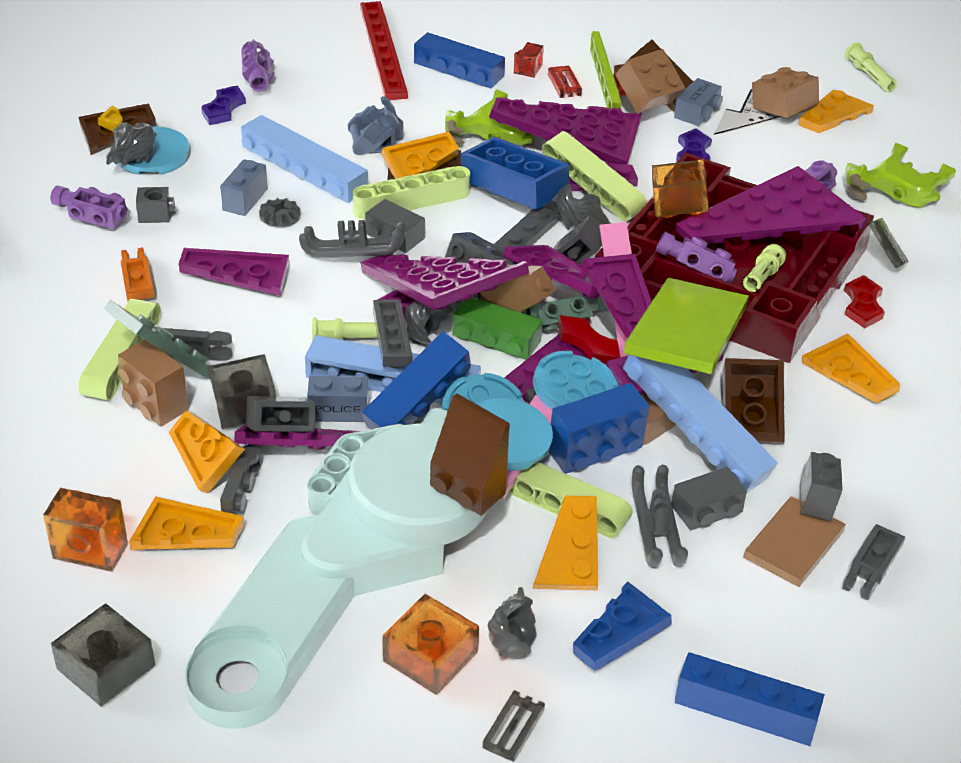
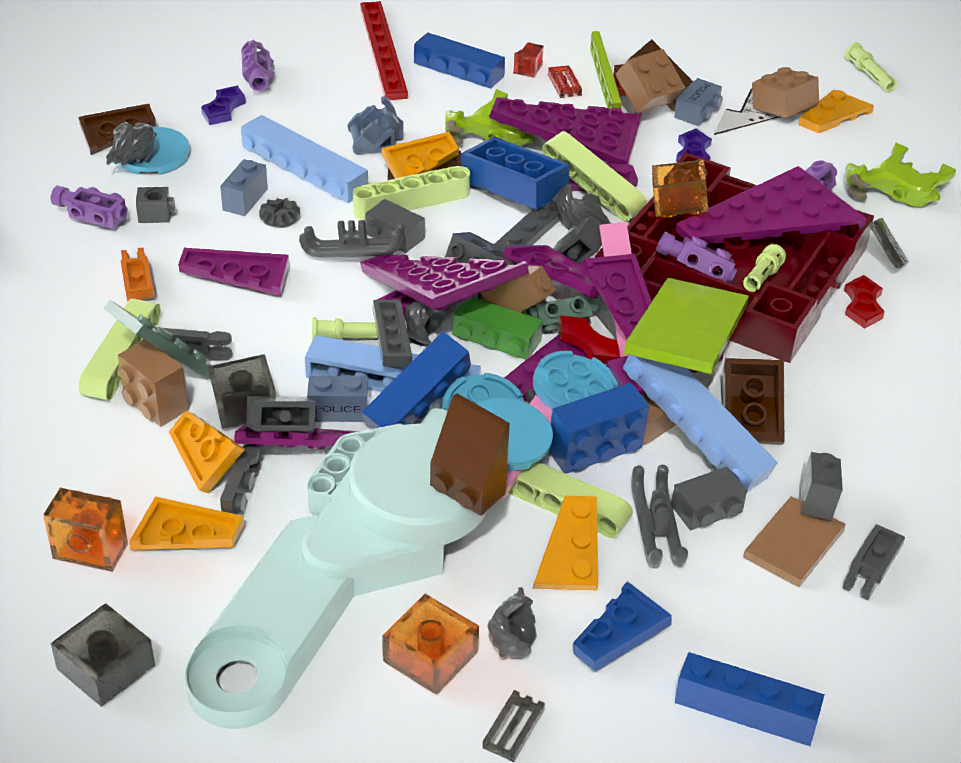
yellow tile [98,105,123,131] -> none
light orange wing [802,333,900,403] -> none

